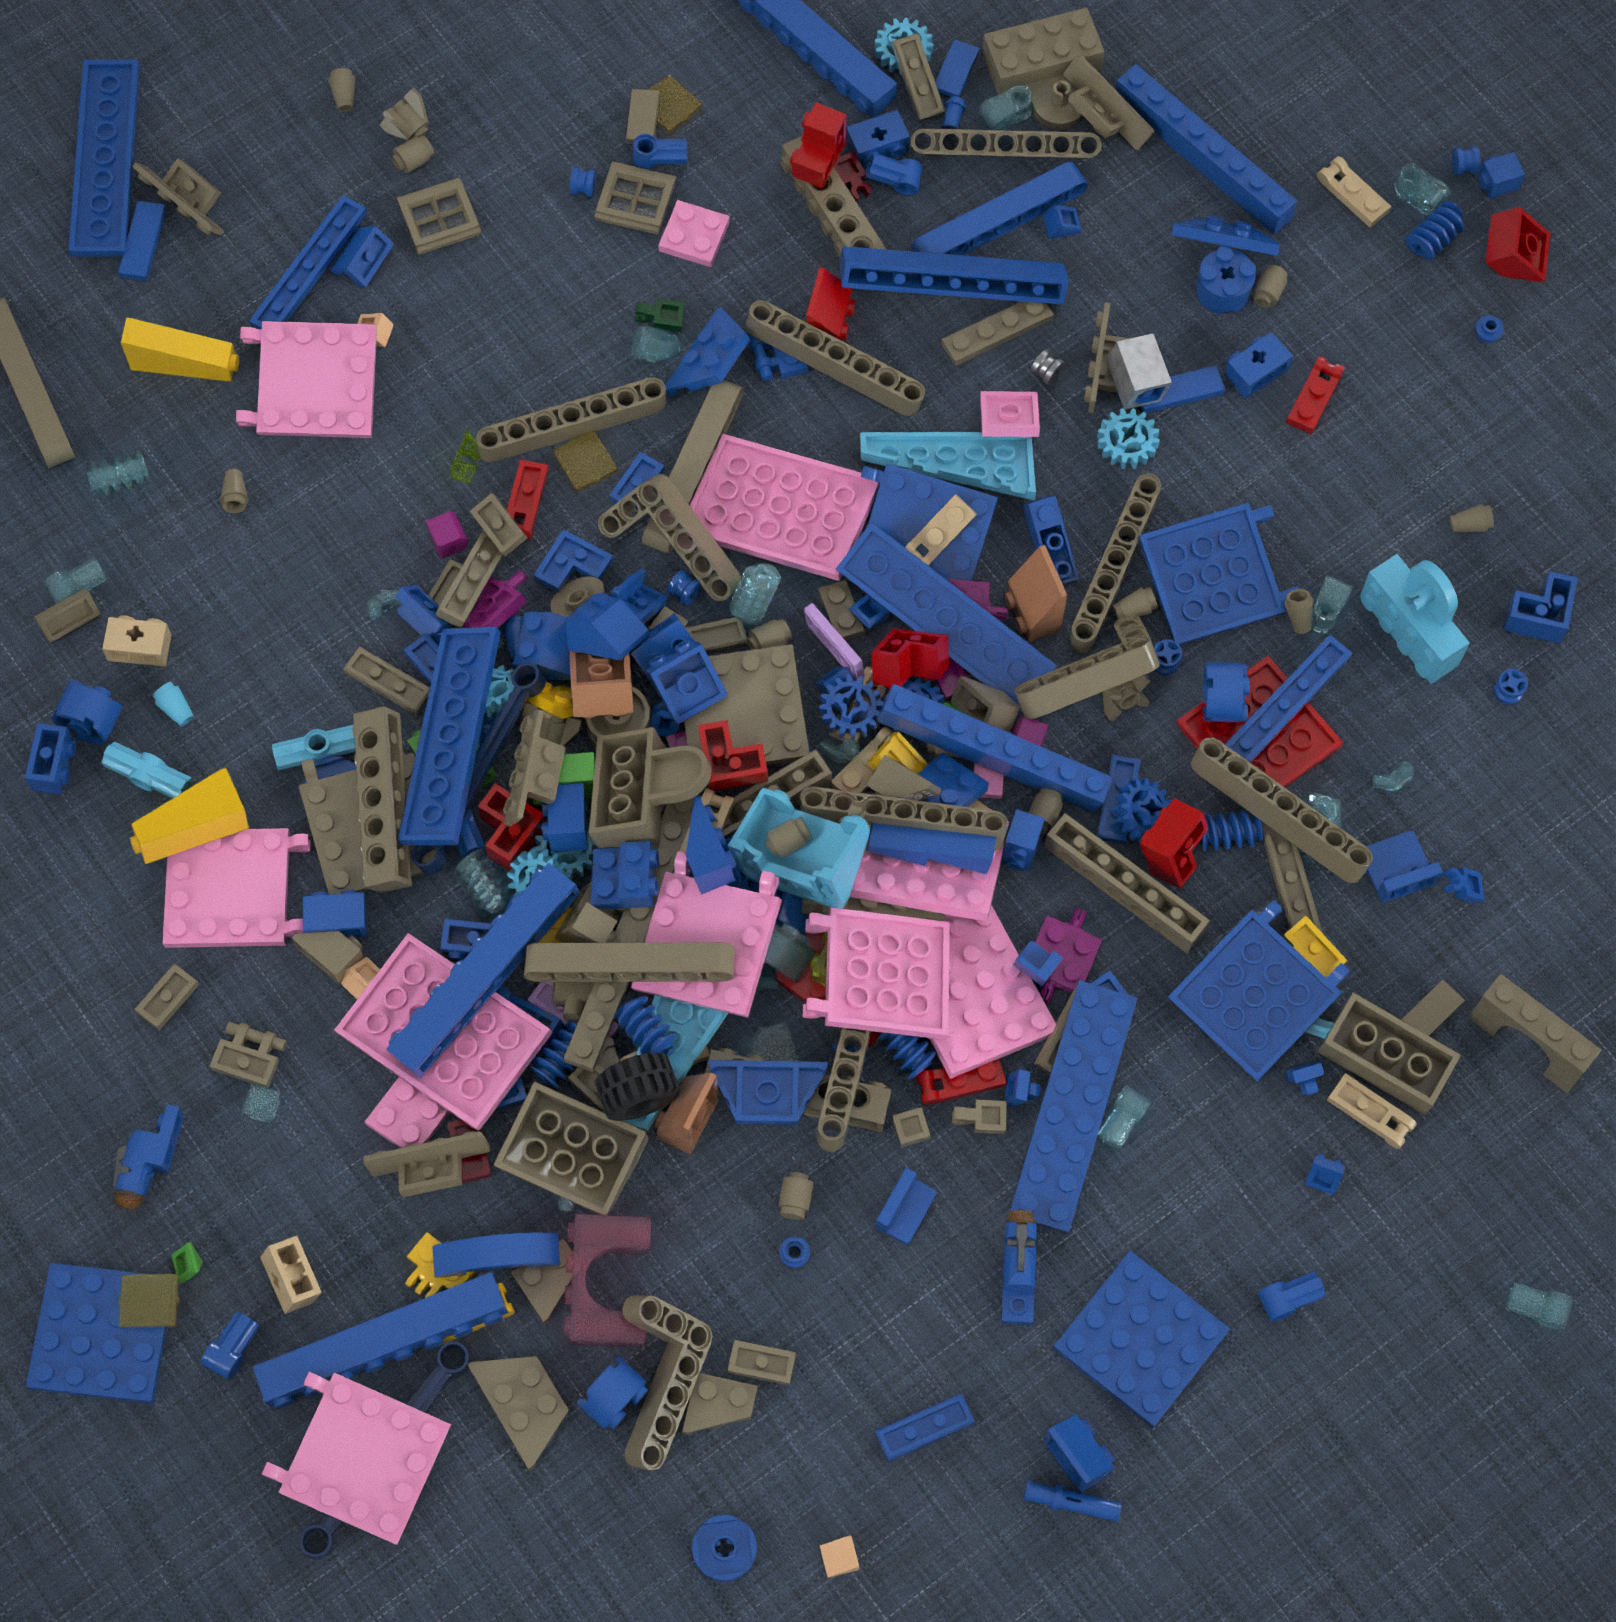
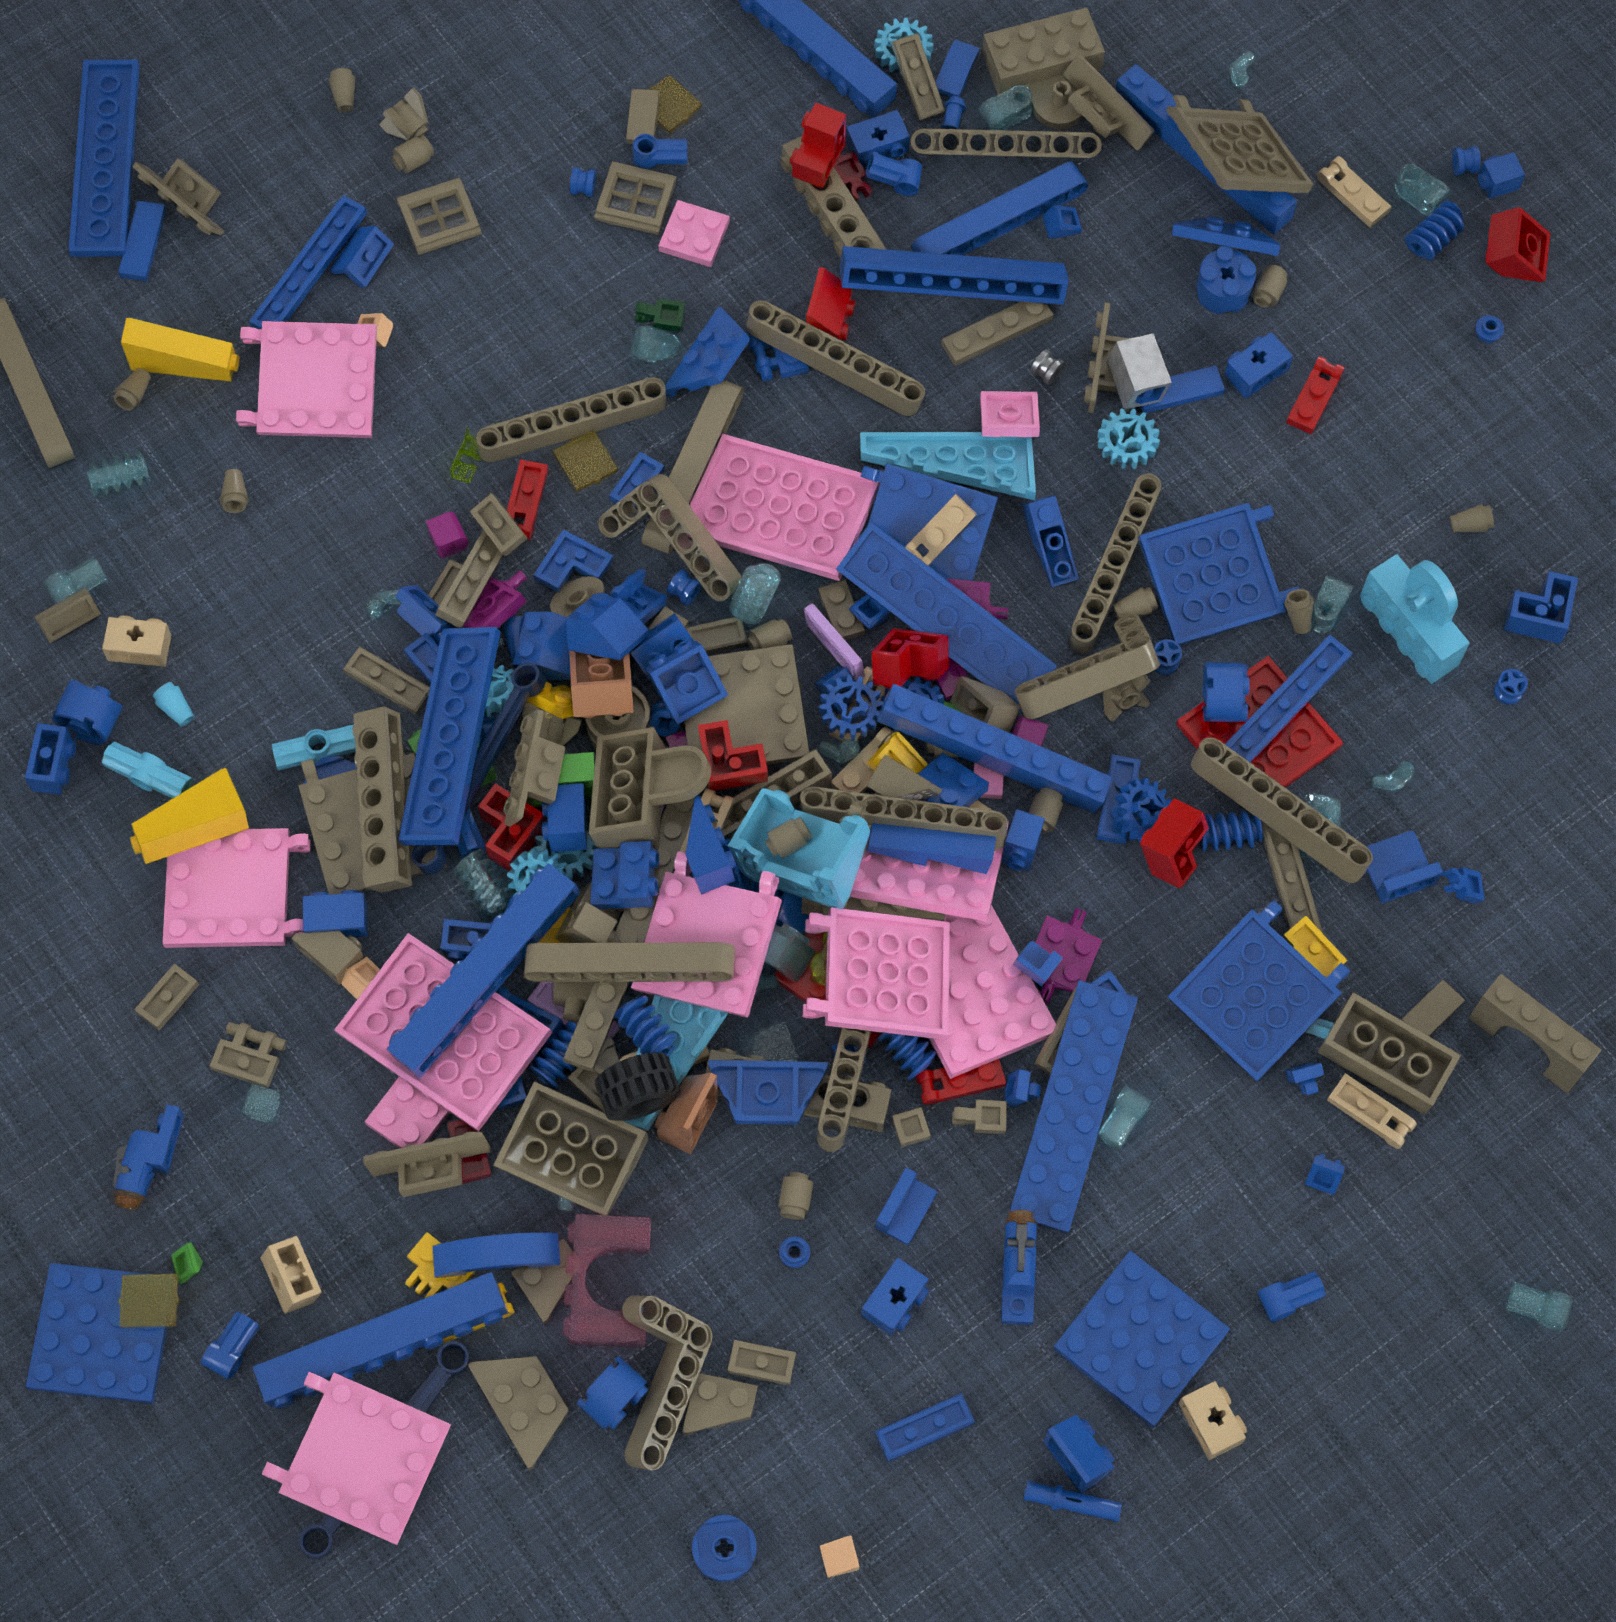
nougat slope [1004,545,1067,643] -> none
dark tan brick [1044,813,1210,954] -> none
none -> dark tan cone [113,368,151,411]
none -> blue brick [861,1257,930,1336]
none -> dark tan plate [1166,95,1314,193]
none -> tan brick [1178,1381,1247,1460]
none -> clear light blue arm [1229,50,1255,87]

